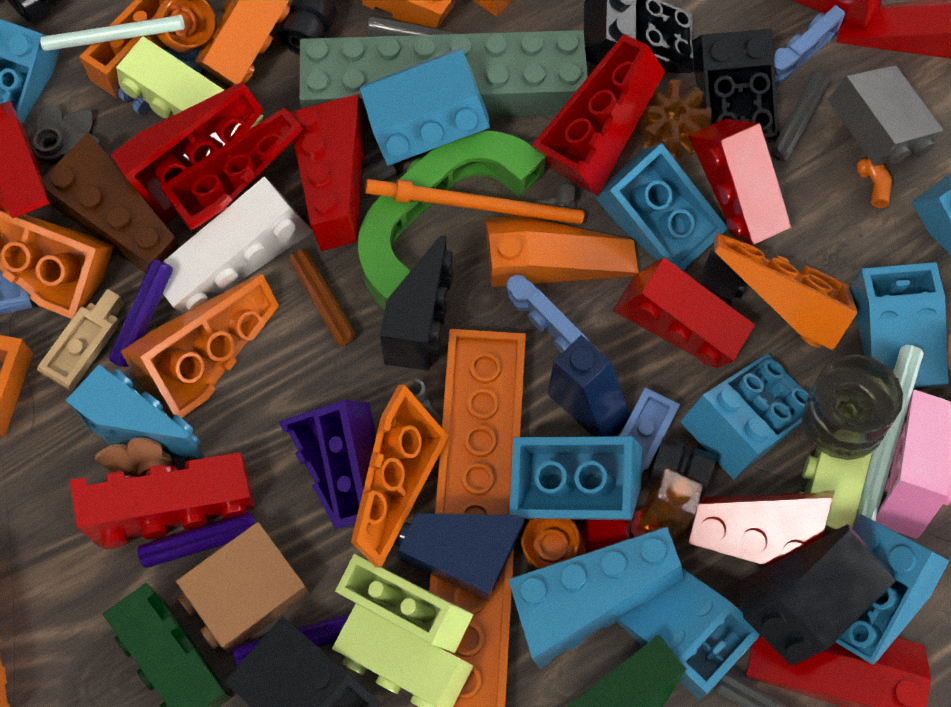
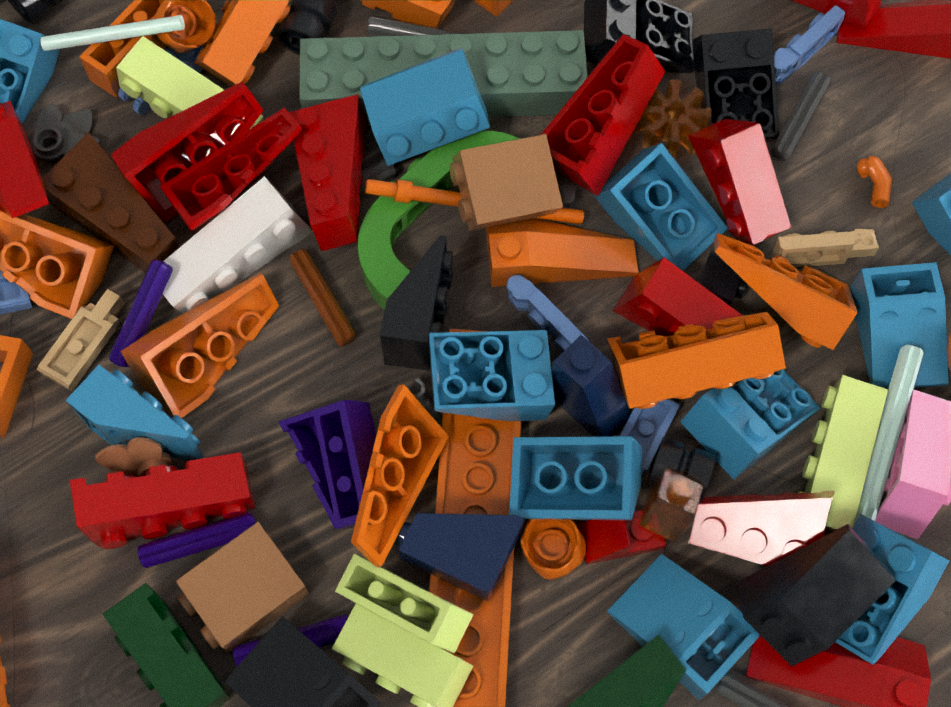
dark azure wedge [508,527,684,670] -> none
clear smoke wheel [802,354,903,460] -> none
dark grey brick [827,65,944,167] -> none
none -> dark azure slope [429,330,555,421]
none -> medium nougat brick [450,134,563,231]
none -> orange wedge [607,312,786,409]
none -> tan hinge [770,229,879,268]

